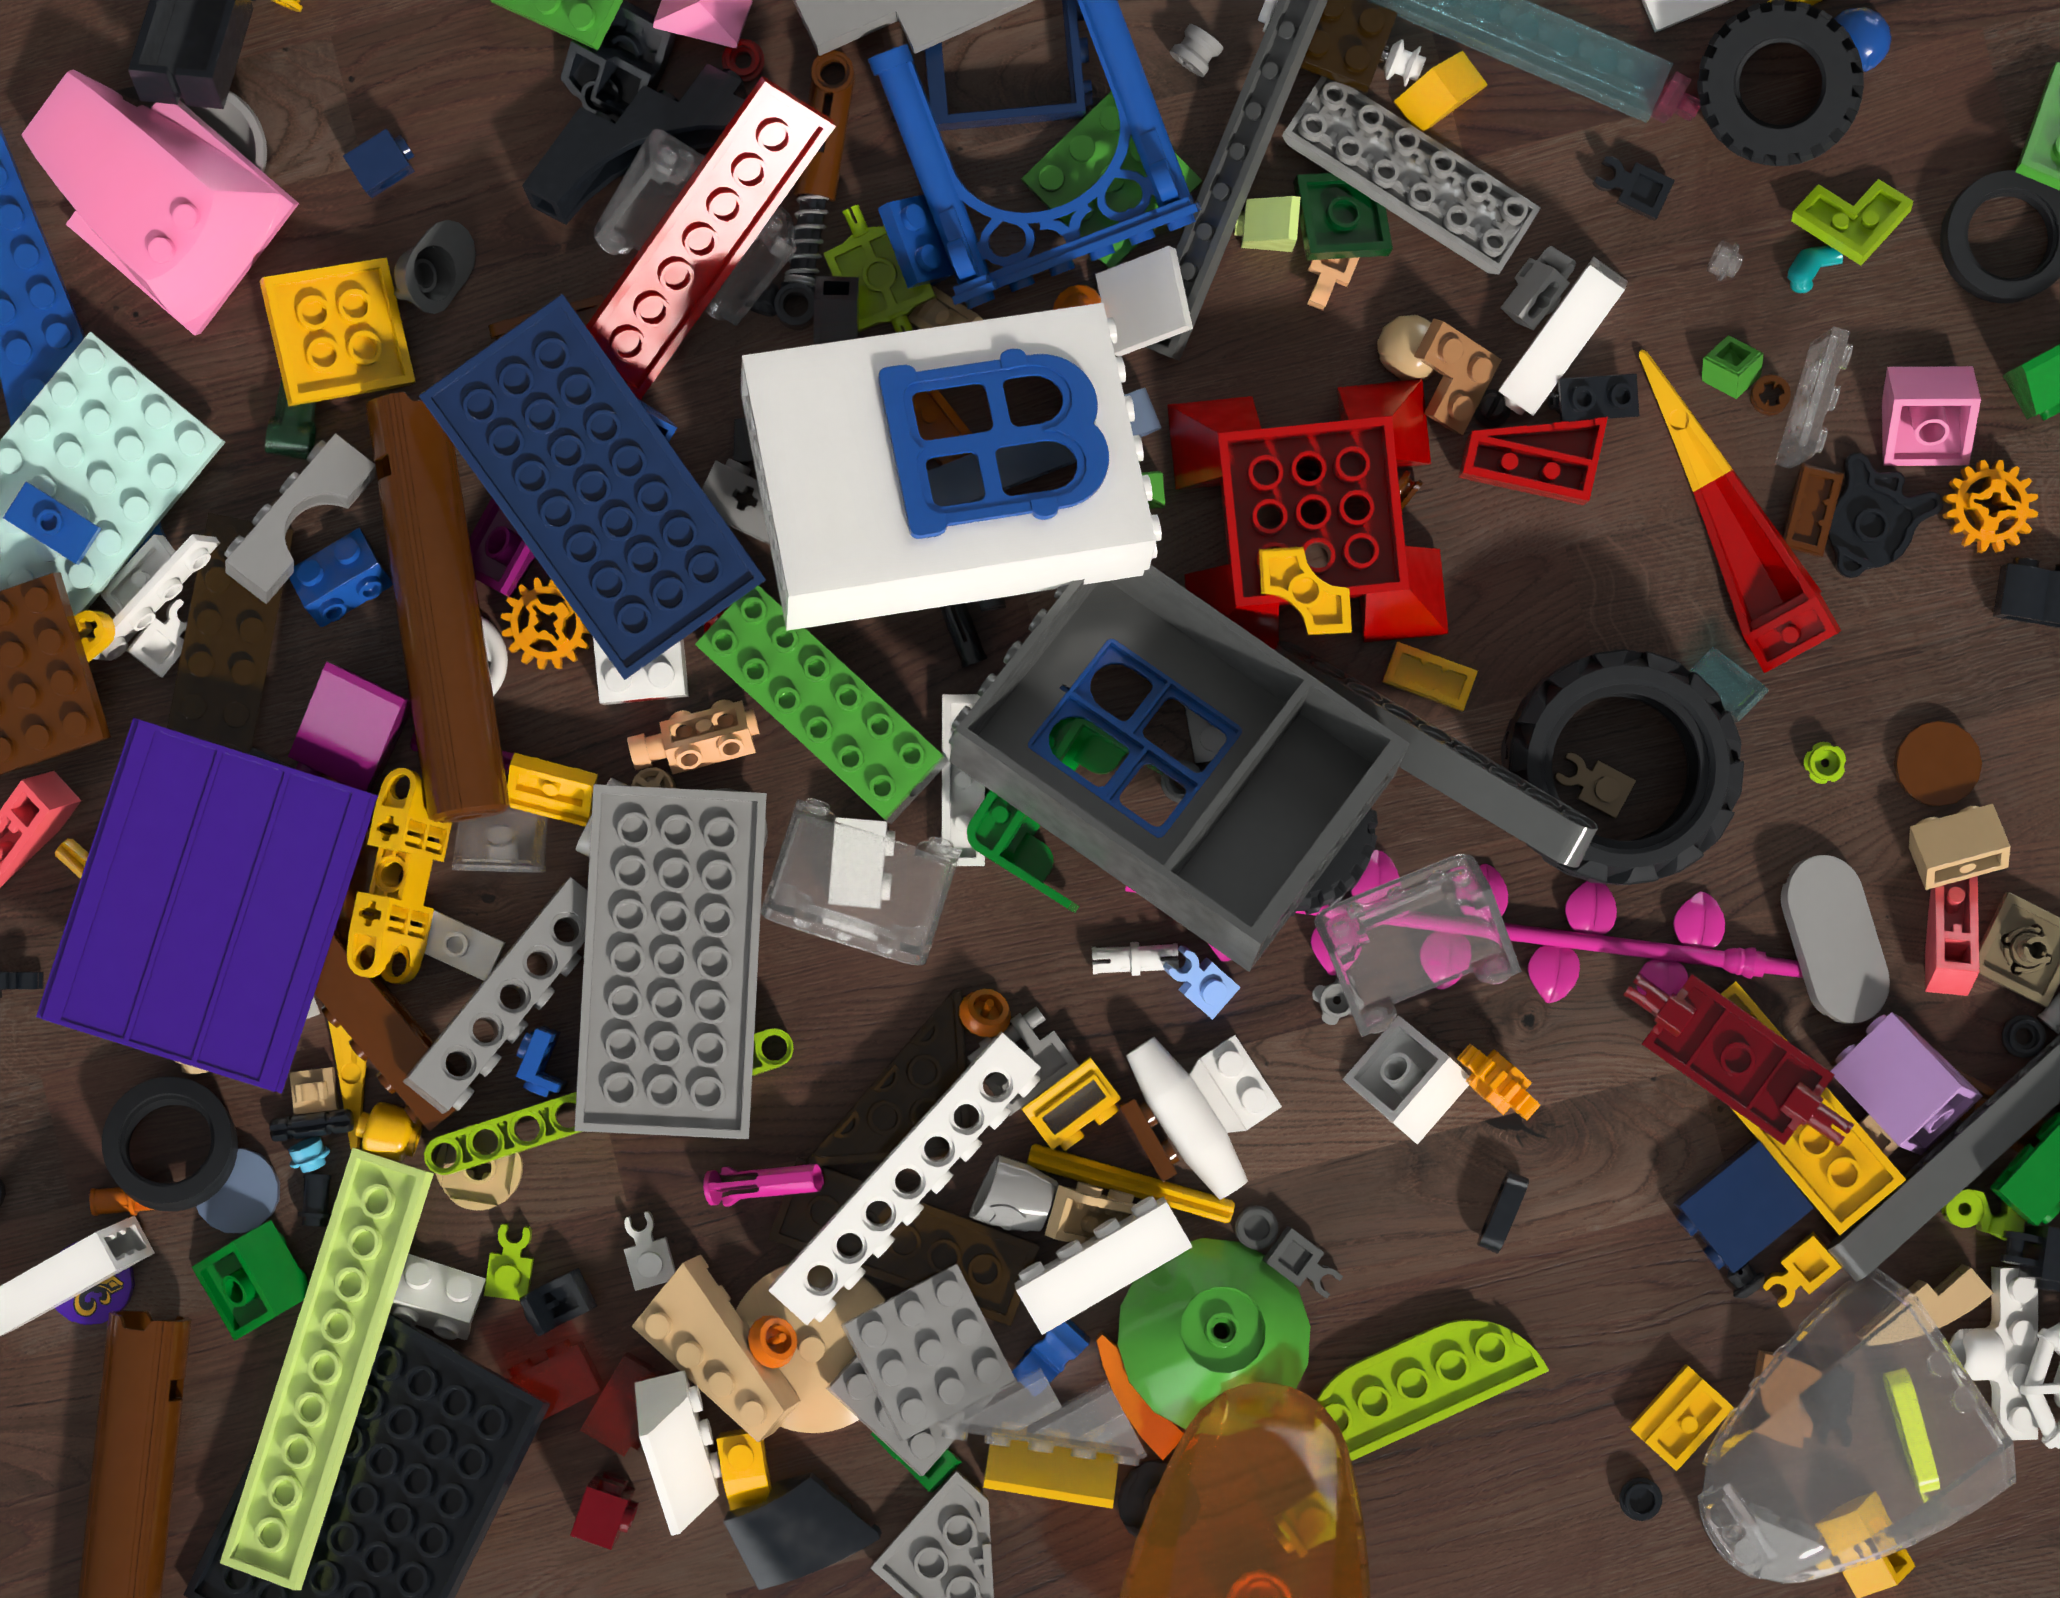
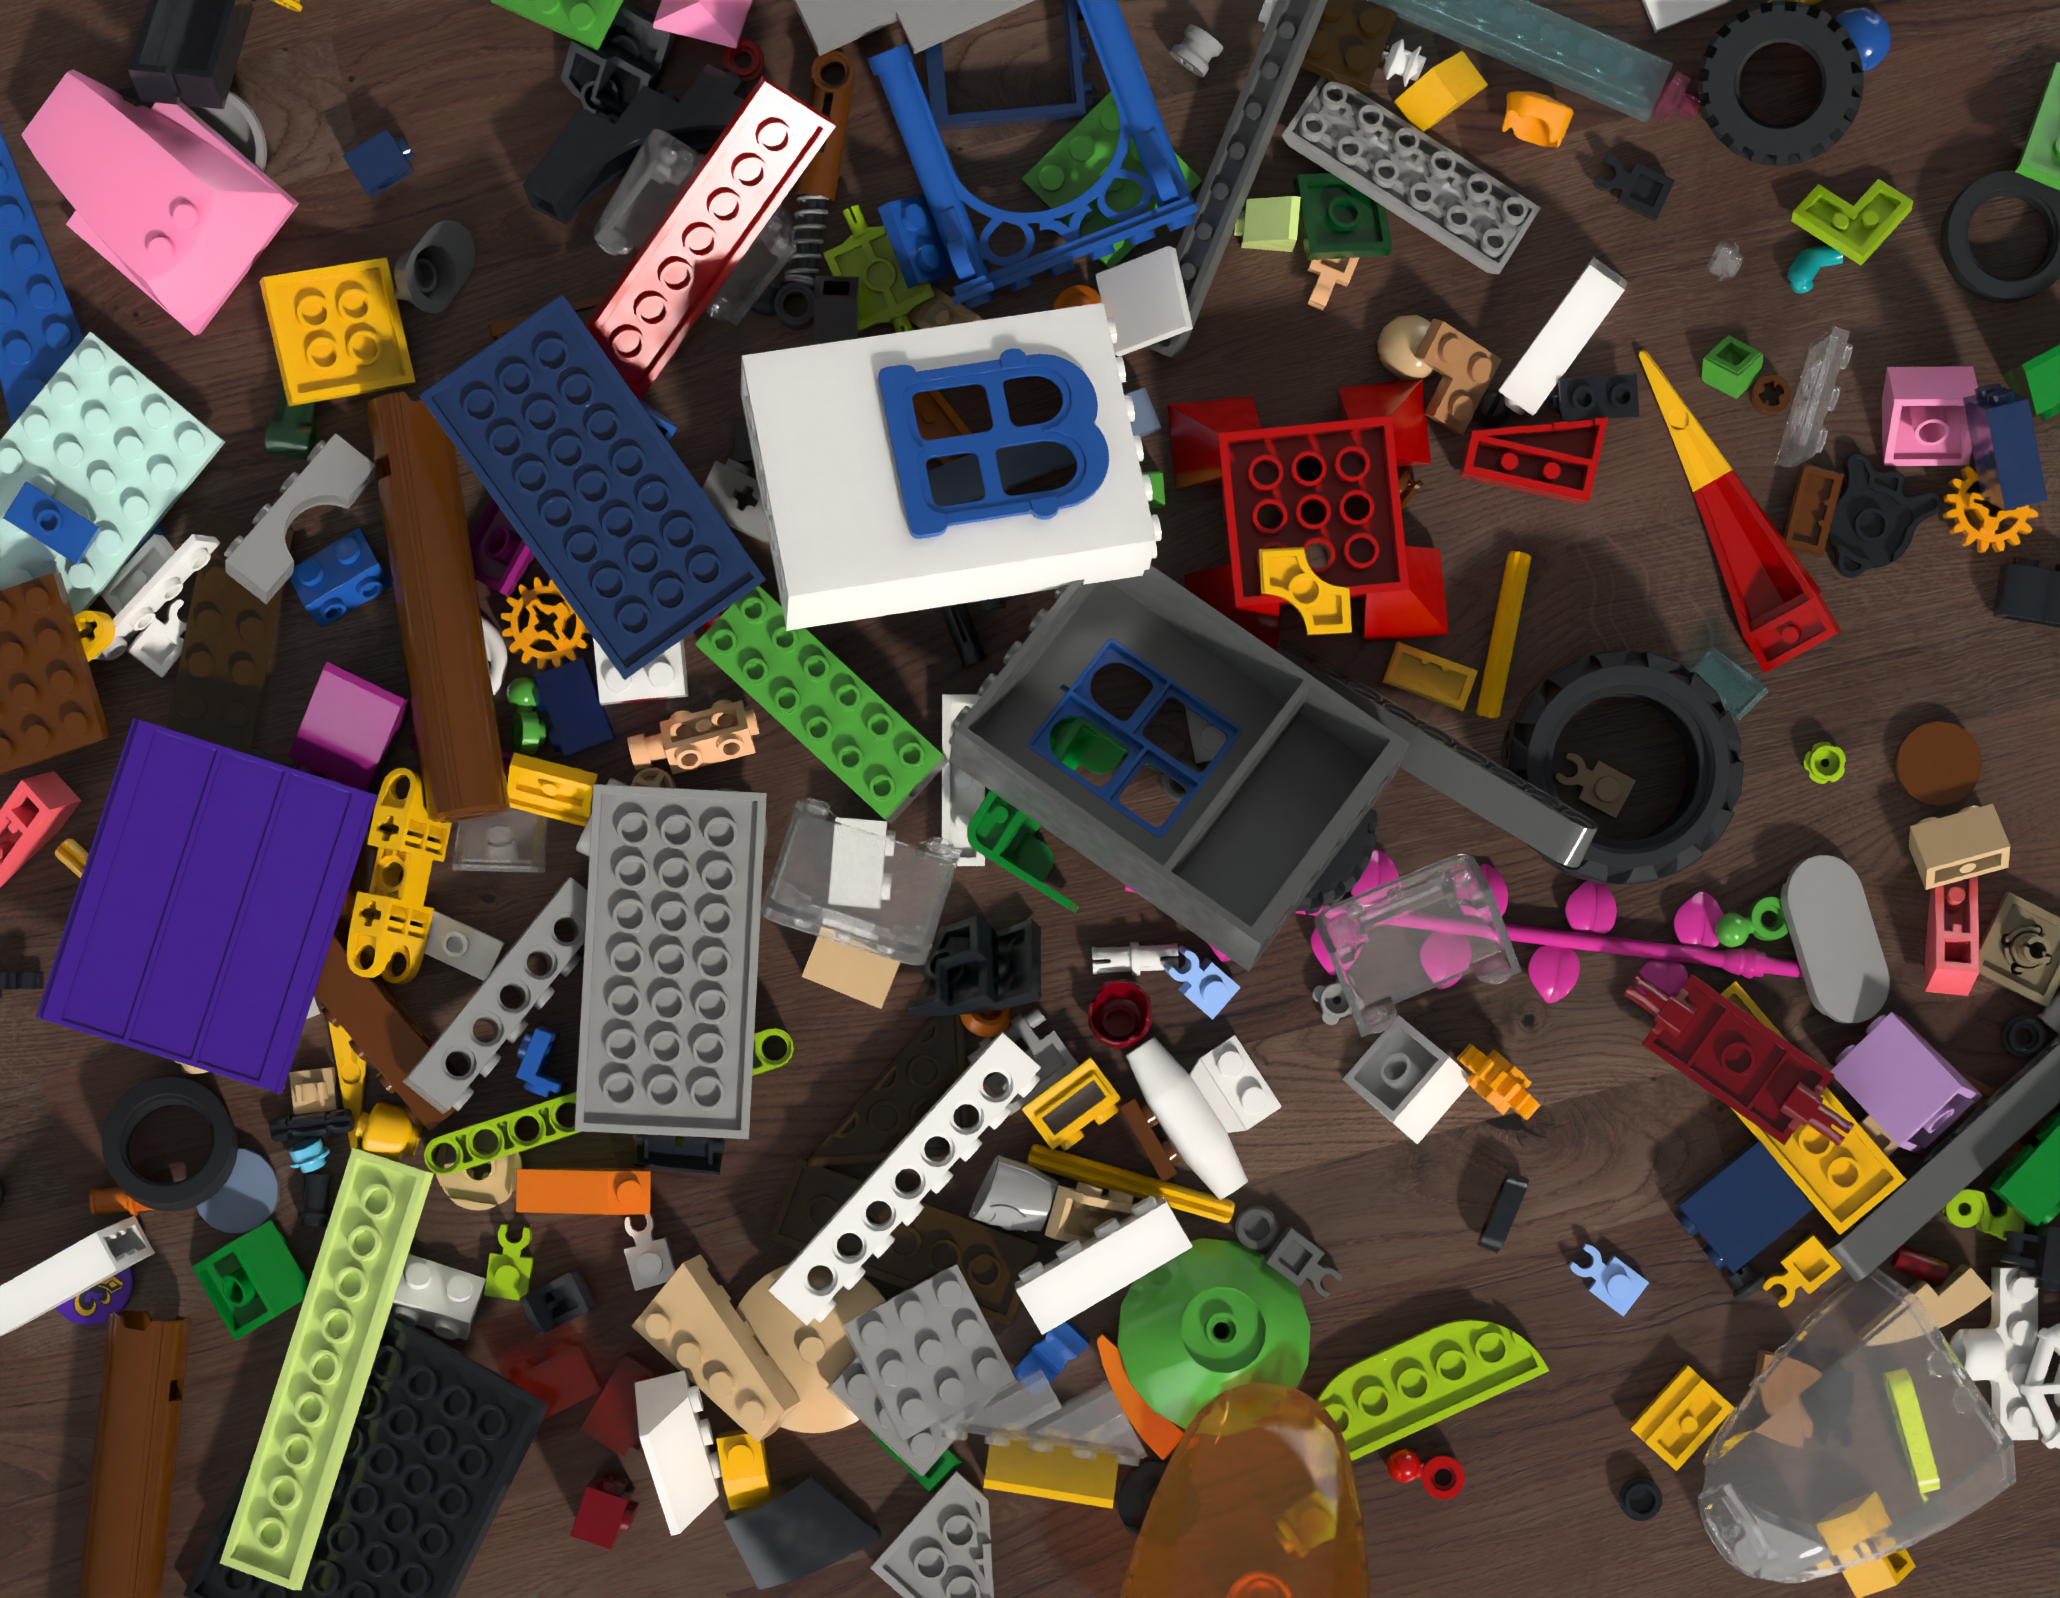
dark pink piece [703,1164,824,1207] -> none
orange hat [748,1315,797,1368] -> none
light grey piece [1500,246,1576,330] -> none
none -> bright green plate [507,676,546,754]
none -> orange slope [516,1168,651,1215]
none -> clear blue brick [532,658,617,757]
none -> black hinge [634,1134,725,1175]
none -> tan brick [801,924,902,1009]
none -> black slope [906,915,1041,1016]
none -> dark red hair [1088,979,1153,1049]
none -> red plate [1387,1448,1465,1499]
none -> yellow axle [1476,551,1531,719]
none -> light orange hair [1502,91,1574,148]
none -> light blue plate [1568,1243,1649,1317]
none -> bright green plate [1715,897,1789,947]
none -> dark red piece [1891,1245,1950,1286]
none -> dark blue brick [1963,383,2048,511]

